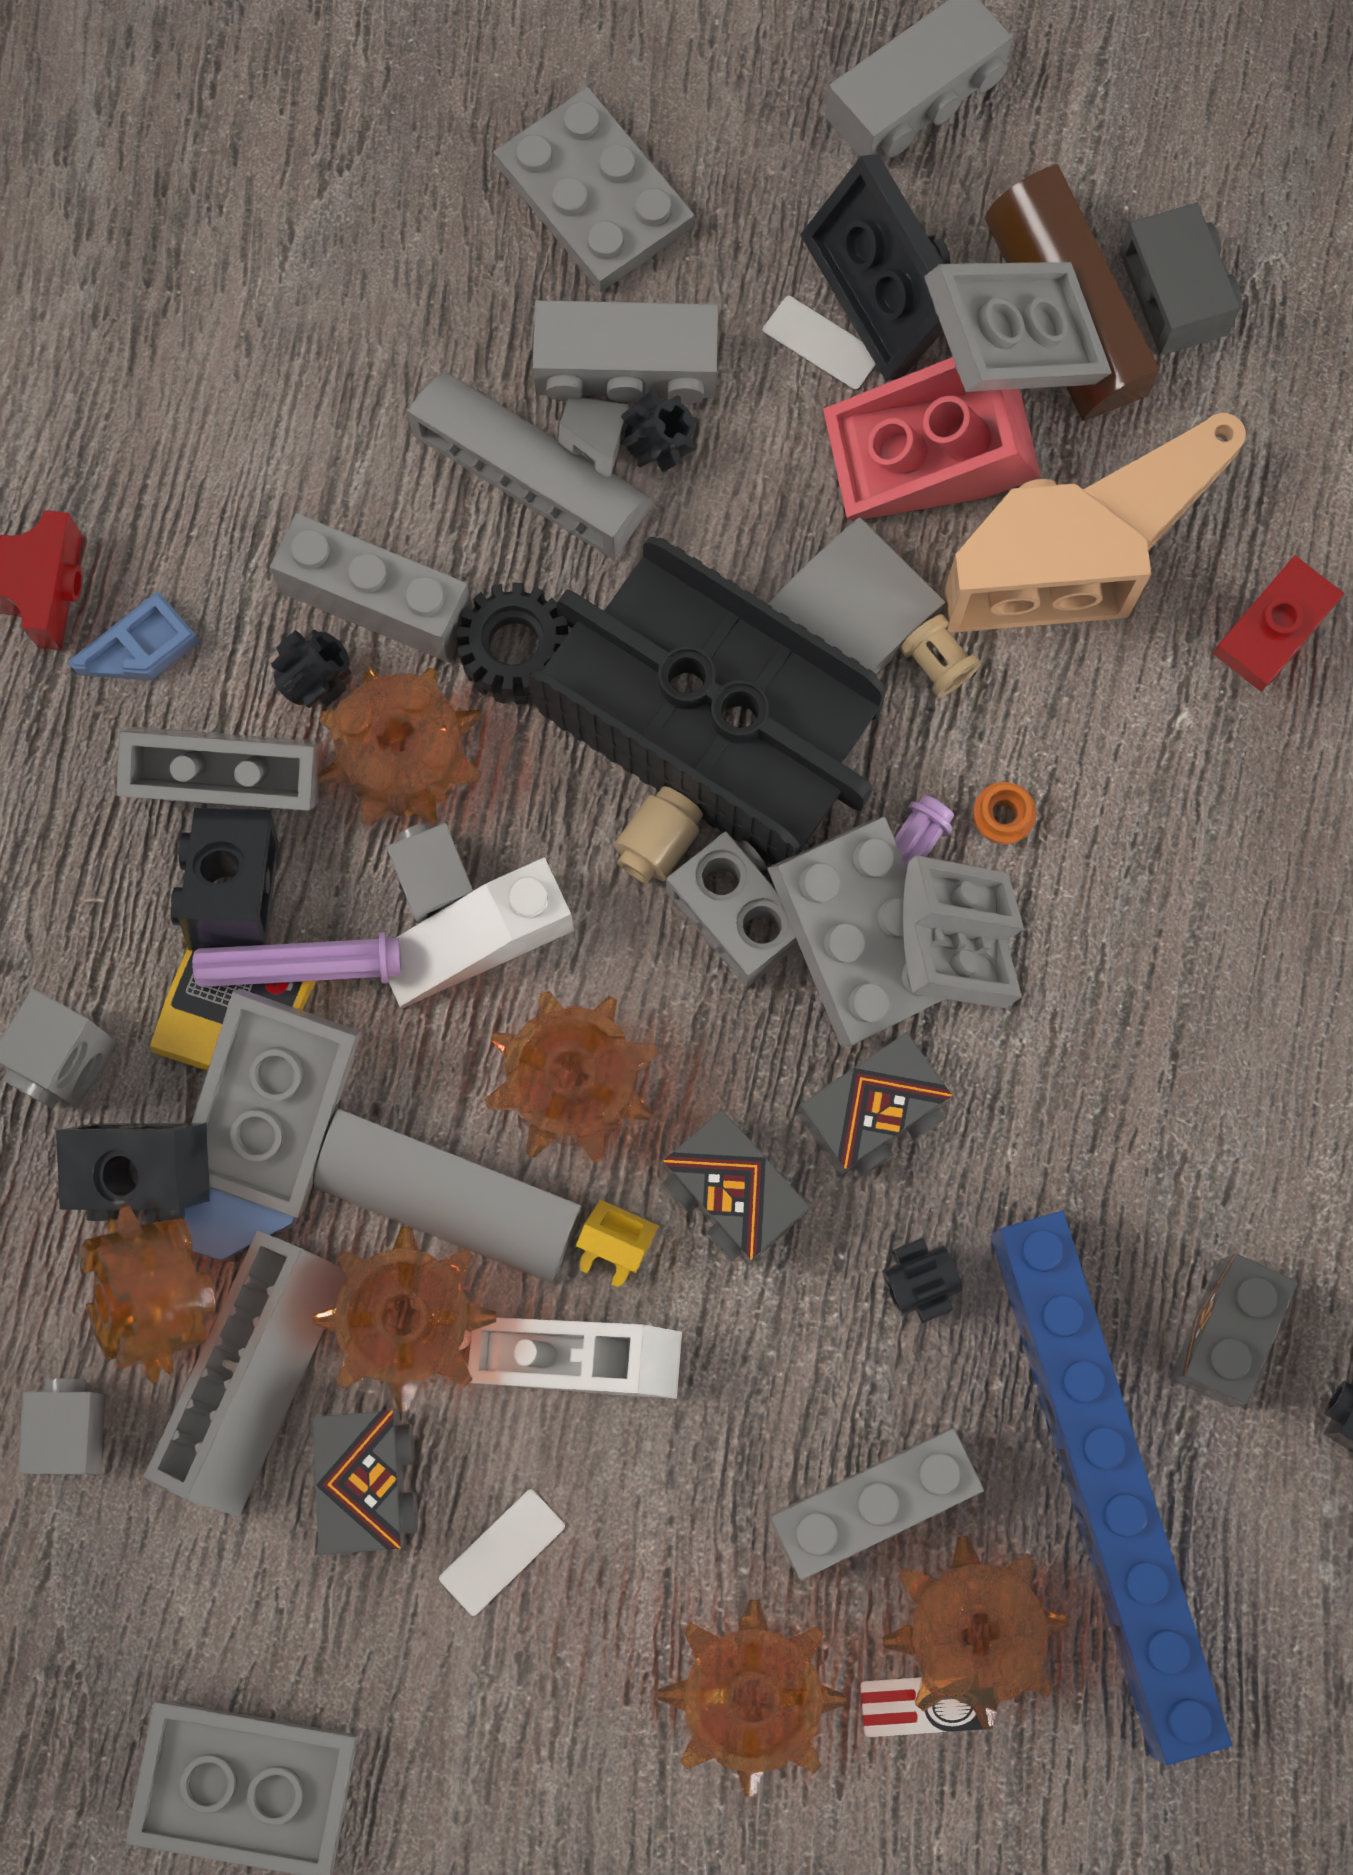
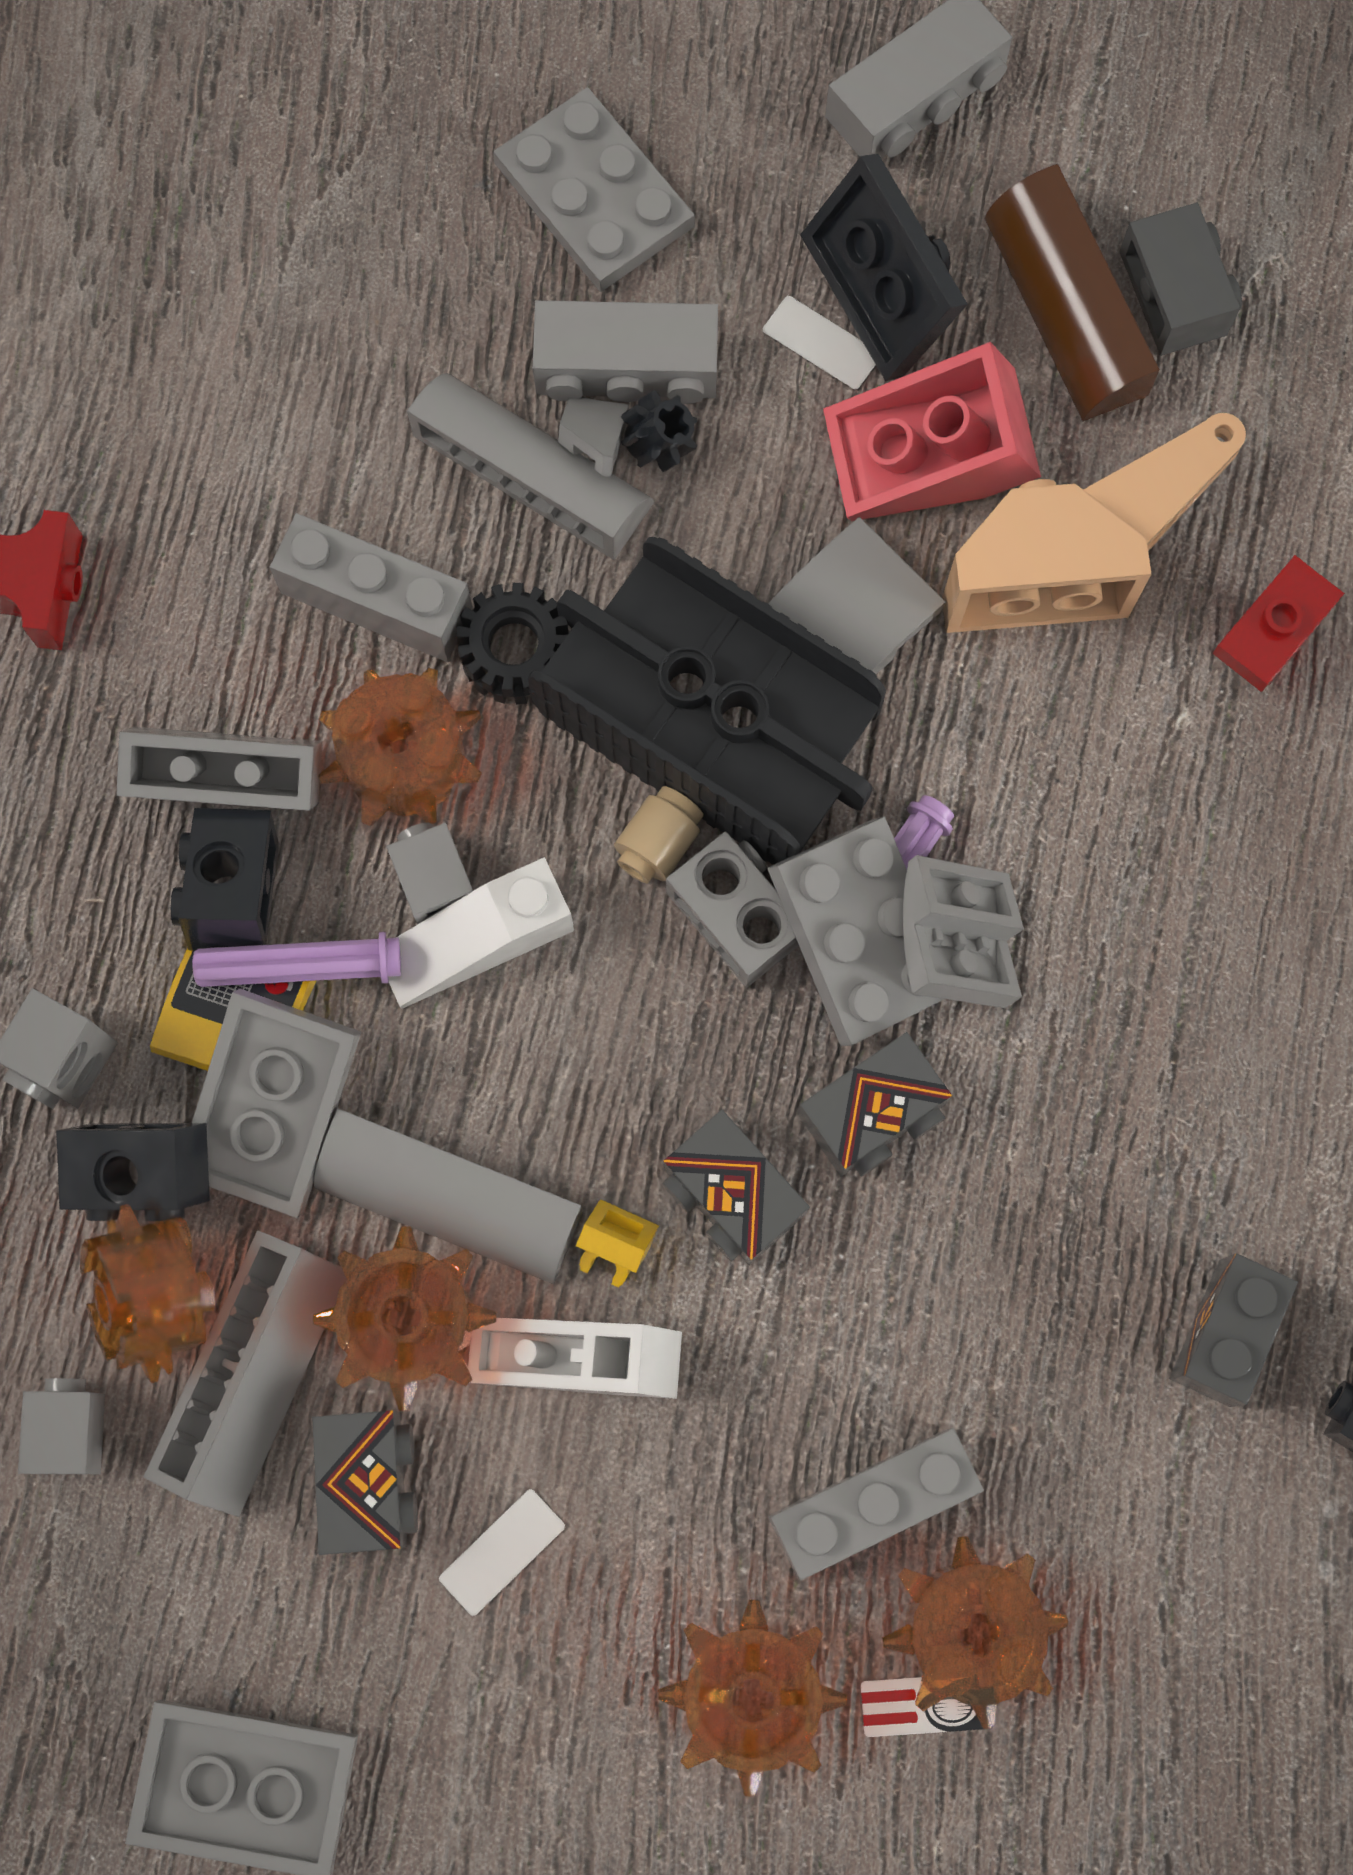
medium blue tile [68,591,200,680] -> none
medium blue tile [159,1187,298,1262] -> none
black gear [271,629,351,708] -> none
clear orange brick [485,991,658,1163] -> none
black gear [882,1238,963,1323] -> none
tan bush [899,614,981,698] -> none
light grey plate [924,262,1112,392] -> none
orange plate [973,782,1037,845] -> none
blue brick [990,1210,1233,1766] -> none

